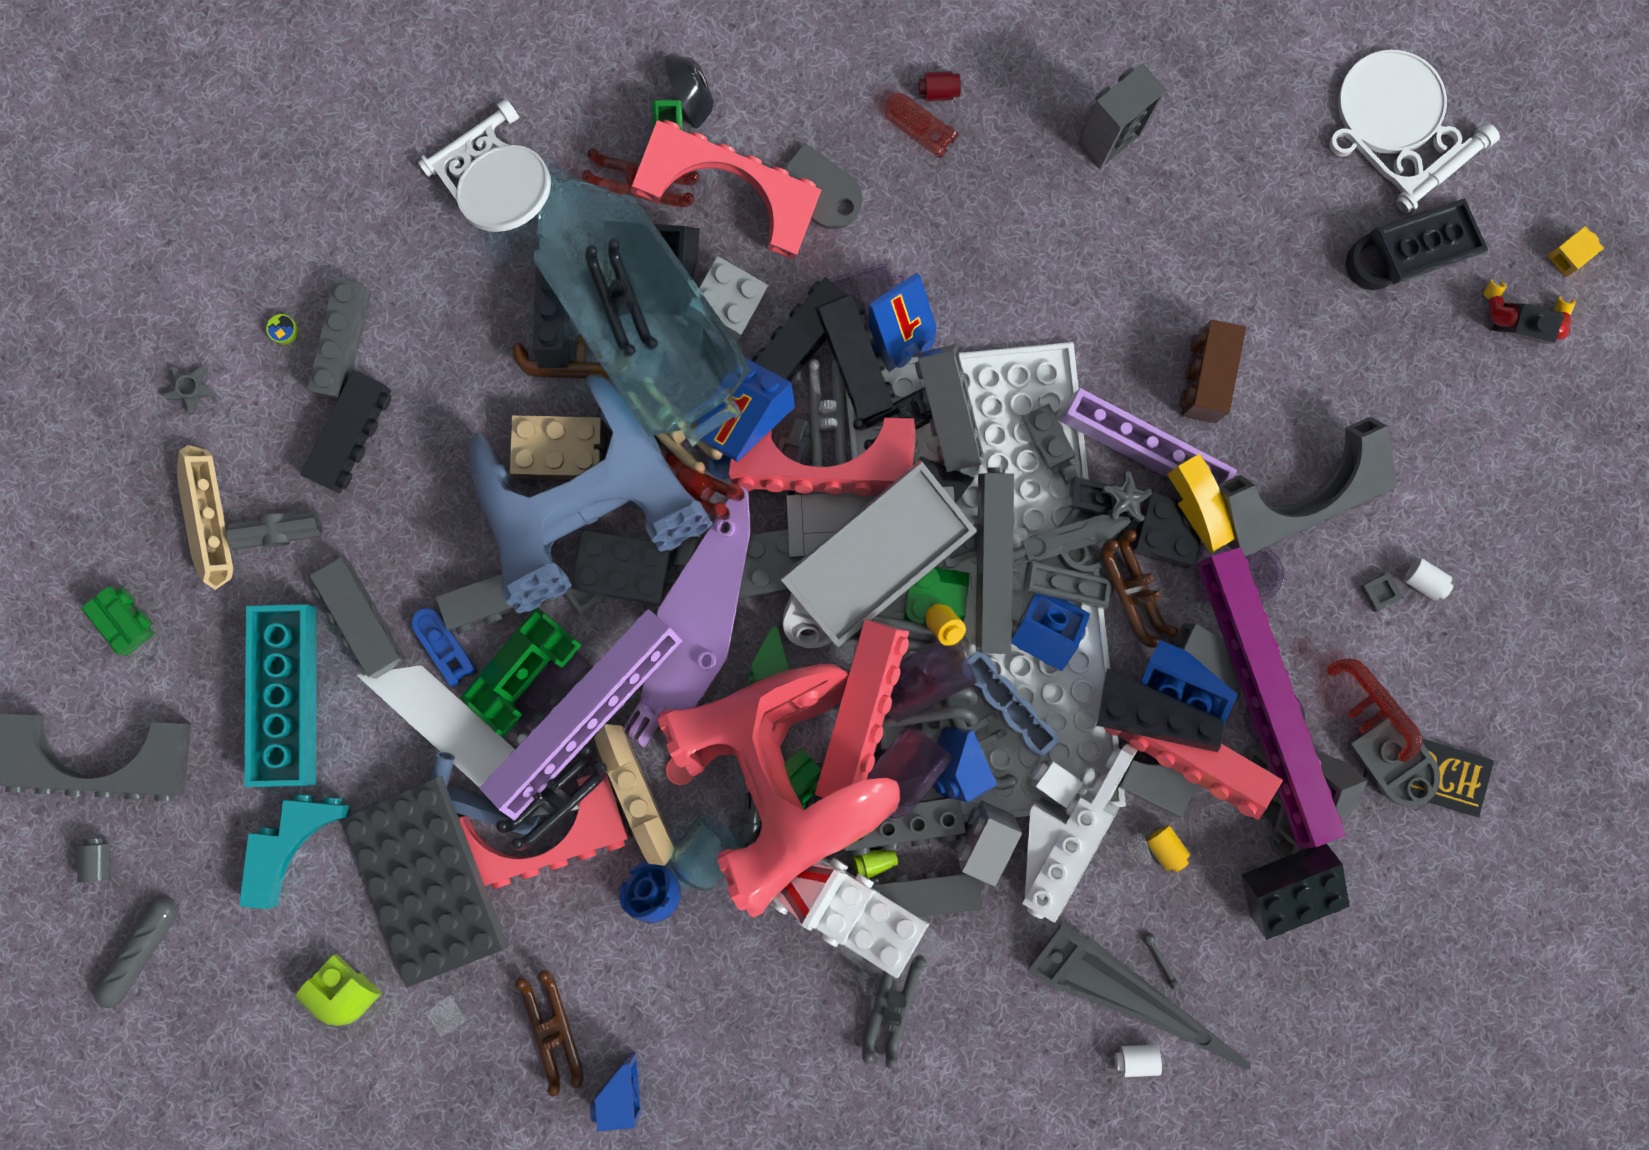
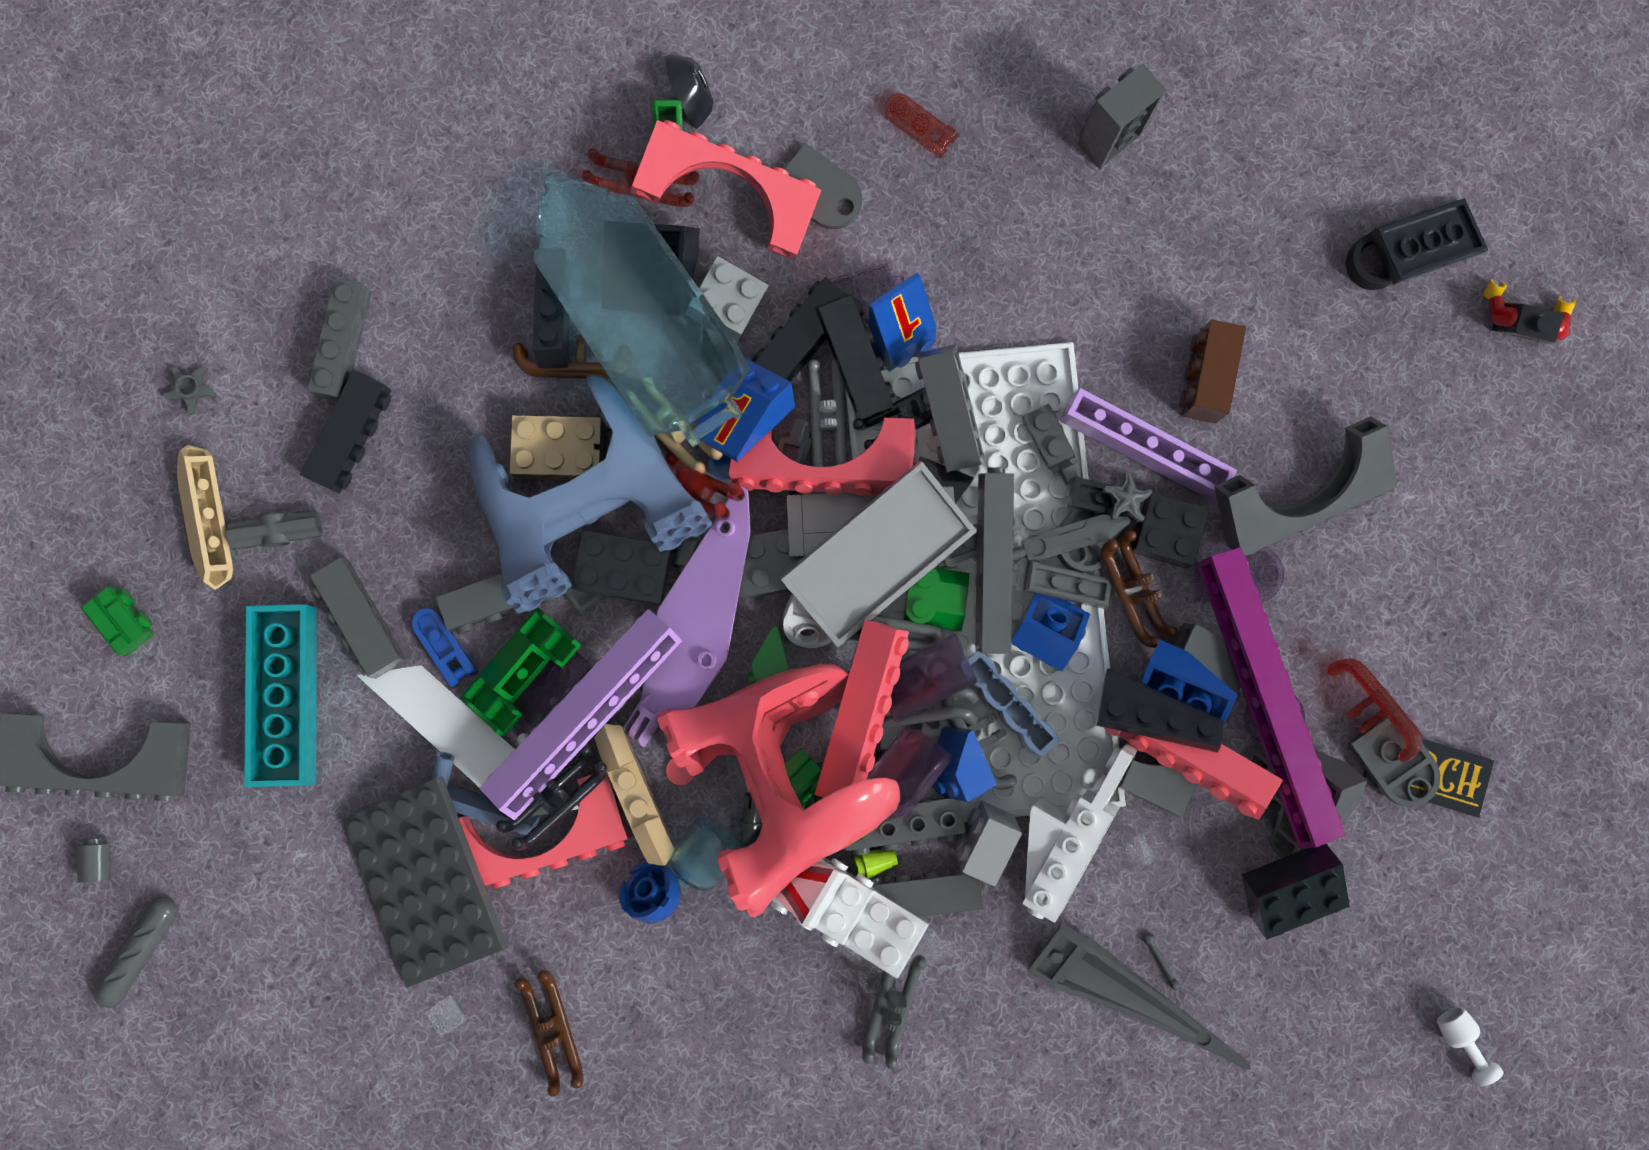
teal arch [239,794,351,909] -> none
tile [266,314,298,345] -> none
lime brick [294,953,382,1026] -> none
white piece [418,98,551,232] -> none
black piece [585,238,658,357] -> none
blue slope [590,1052,641,1132] -> none
dark red brick [919,71,961,102] -> none
yellow brick [925,604,966,646] -> none
white brick [1028,760,1084,808] -> none
white brick [1115,1044,1162,1077] -> none
yellow brick [1144,824,1190,873] -> none
yellow slope [1167,453,1235,554] -> none
white piece [1329,50,1500,214] -> none
dark grey tile [1360,572,1403,612] -> none
white brick [1403,557,1453,601] -> none
yellow brick [1547,226,1604,277] -> none
none -> white piece [1437,1007,1503,1087]

